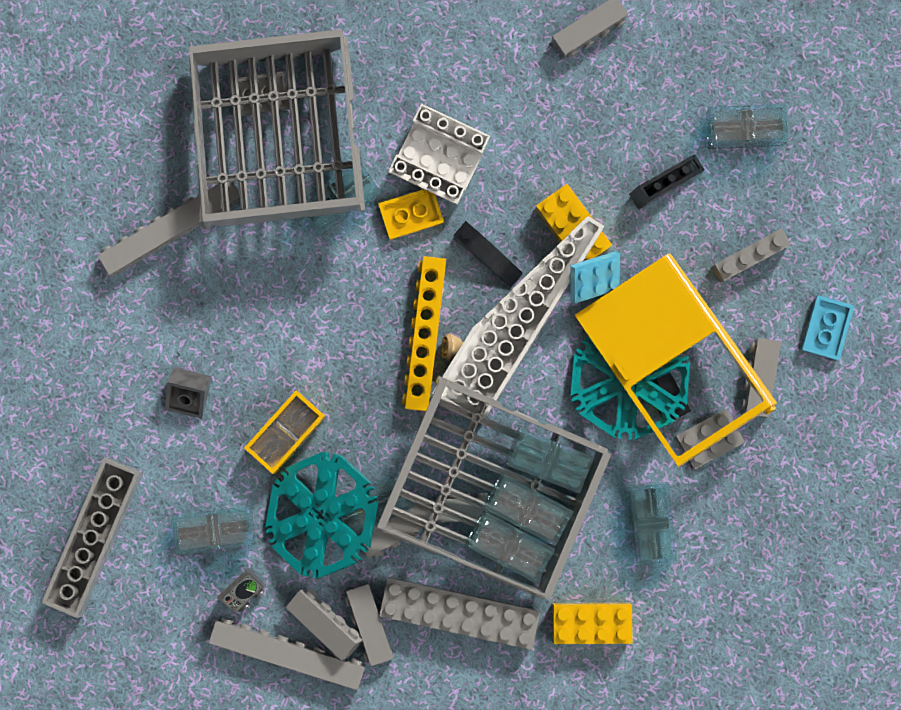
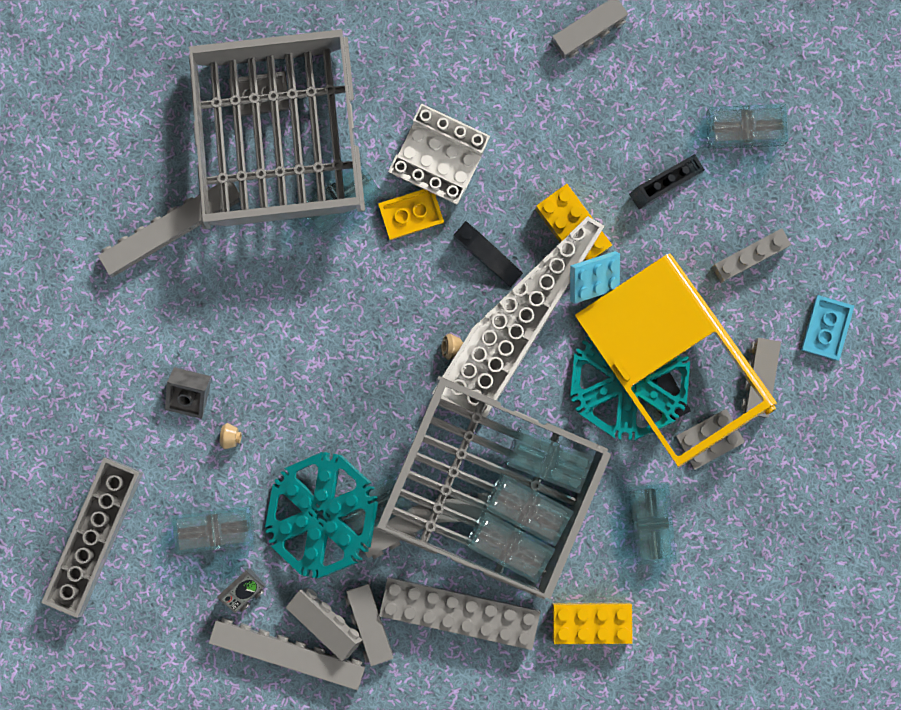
clear brick [244,390,326,474] -> none
yellow brick [402,256,446,412] -> none
none -> tan cone [220,423,242,449]

